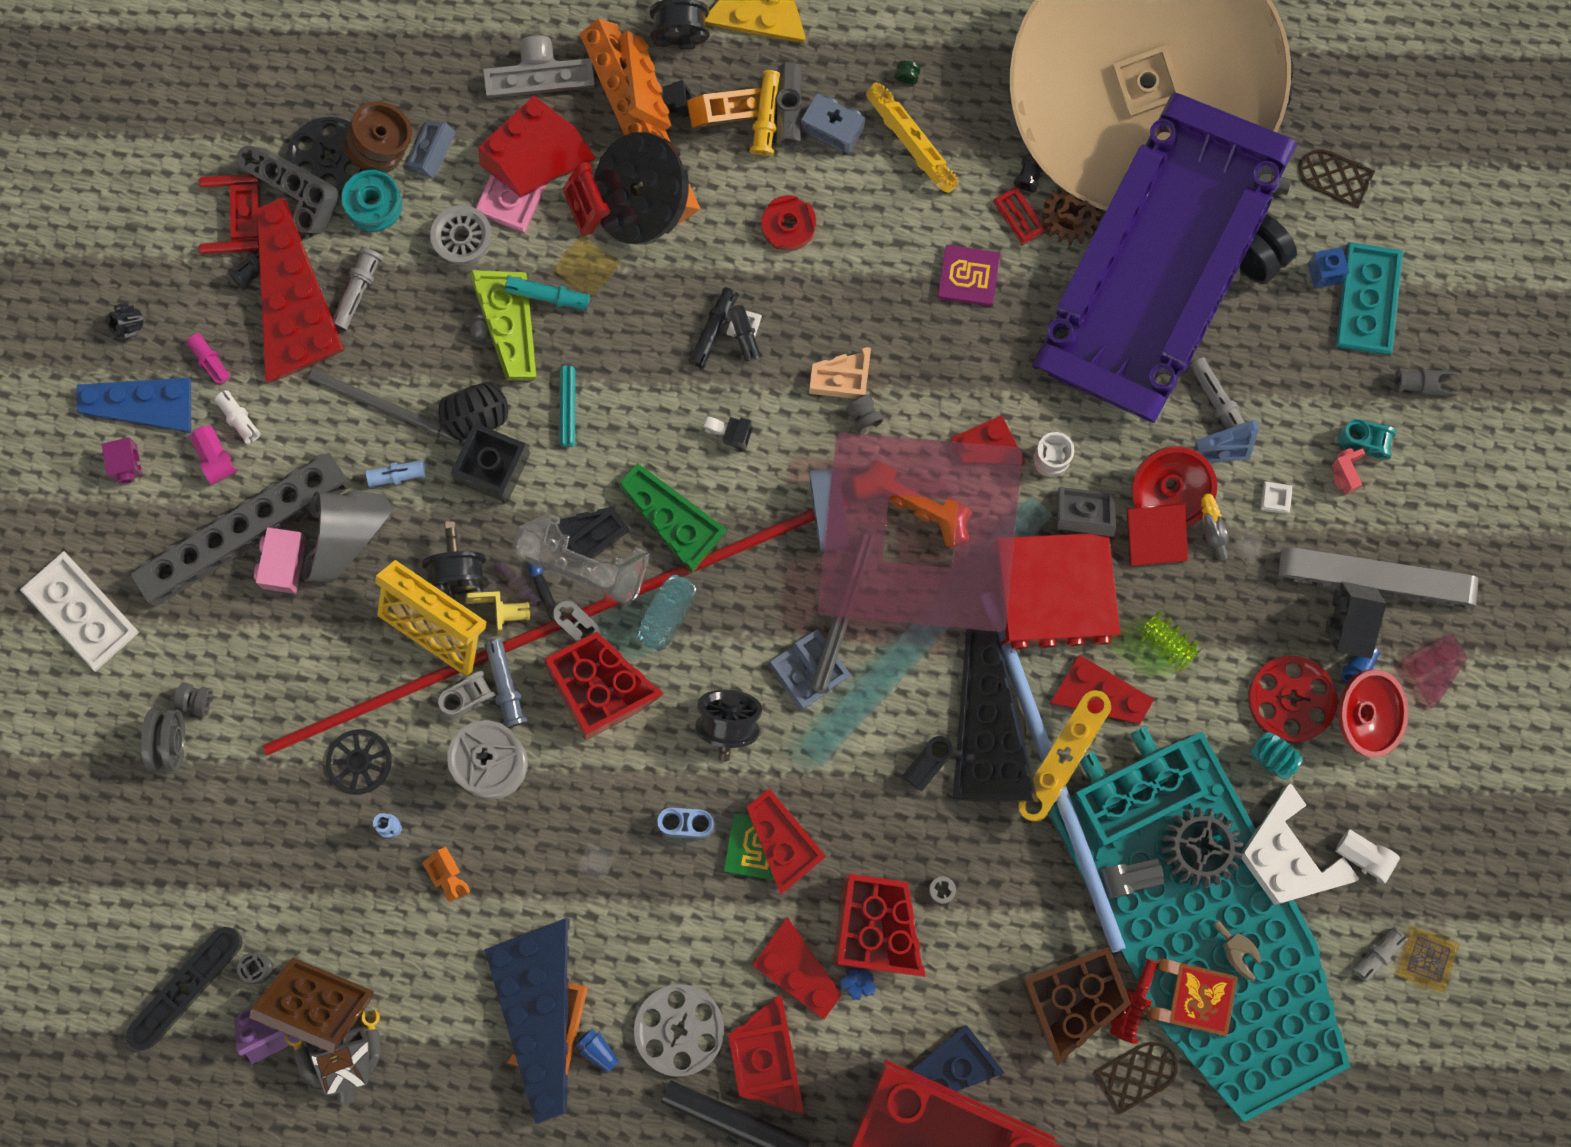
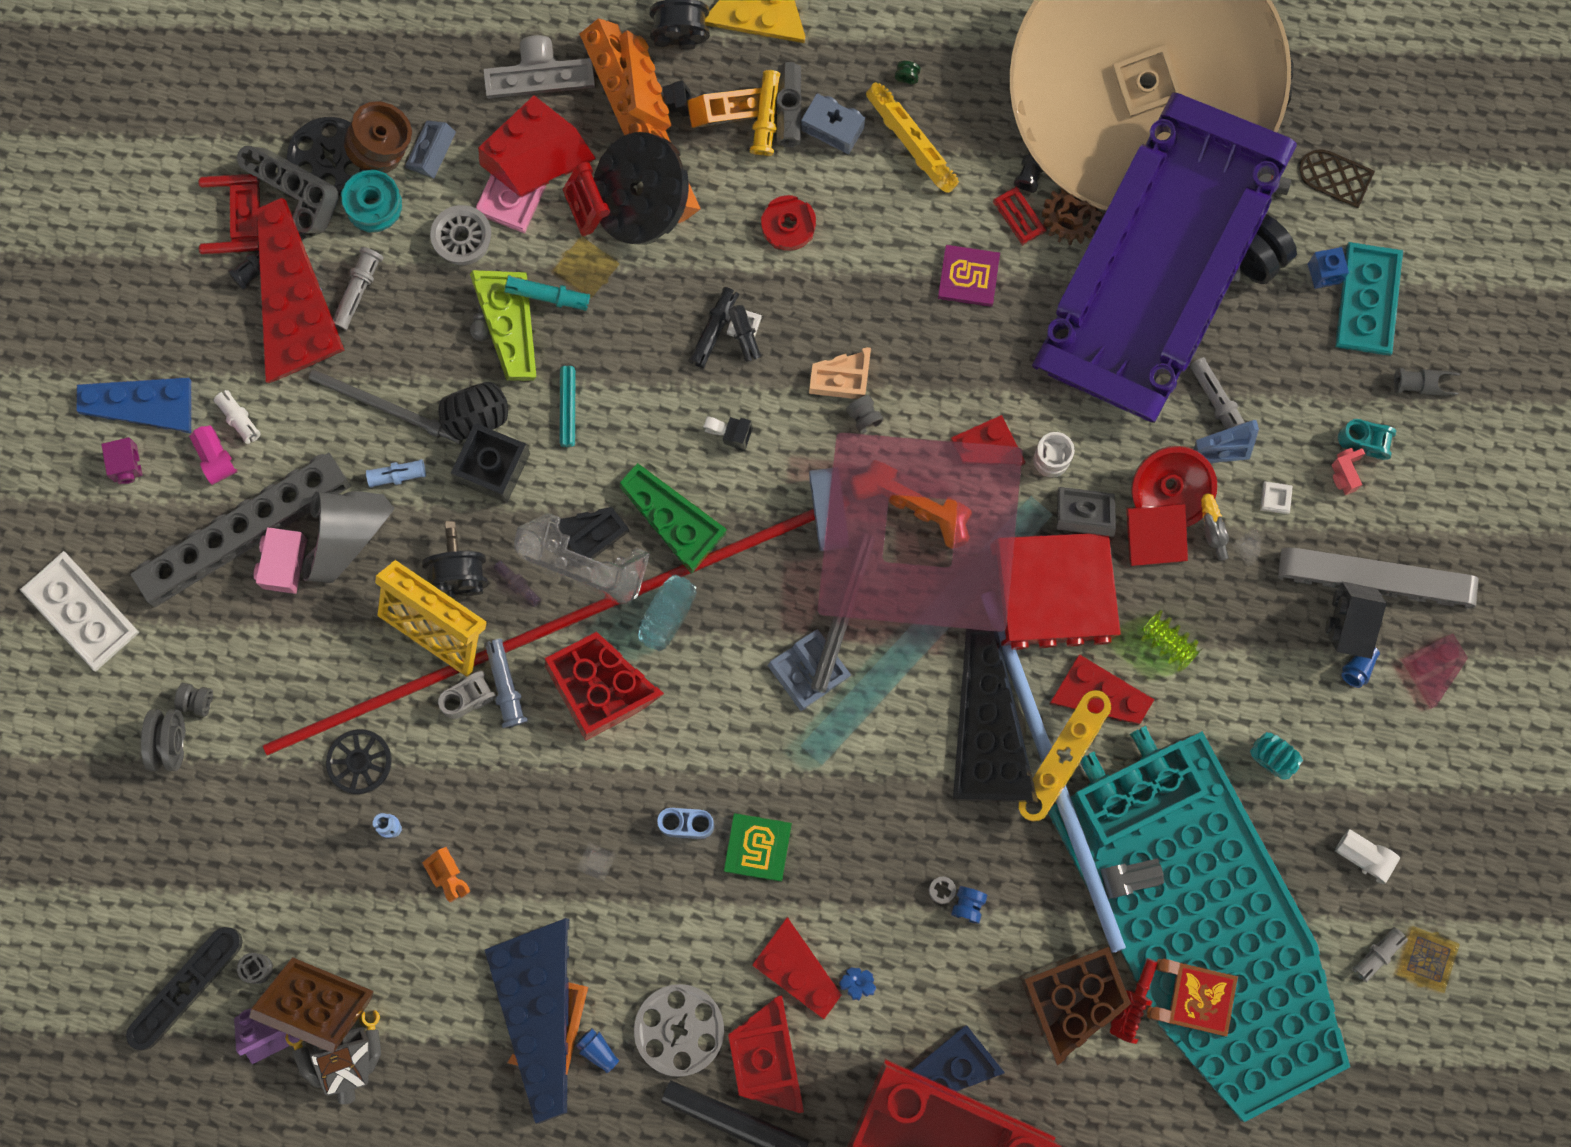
black gear [107,303,143,339] -> none
dark pink axle [186,333,230,385] -> none
light grey piece [447,720,528,800] -> none
light yellow bracket [465,591,530,635] -> none
black piece [528,558,556,621] -> none
light grey beam [553,599,600,641] -> none
black wheel [695,689,762,761] -> none
red wing [747,788,826,895] -> none
red wedge [832,873,926,977] -> none
black piece [902,736,953,792] -> none
dark brown window [1095,1042,1178,1115] -> none
dark grey gear [1161,807,1243,888] -> none
dark tan hand [1213,920,1261,981] -> none
white wing [1241,784,1359,905] -> none
red wedge [1248,656,1337,743] -> none
red dish [1338,669,1408,757] -> none
none -> blue wheel [951,886,988,924]

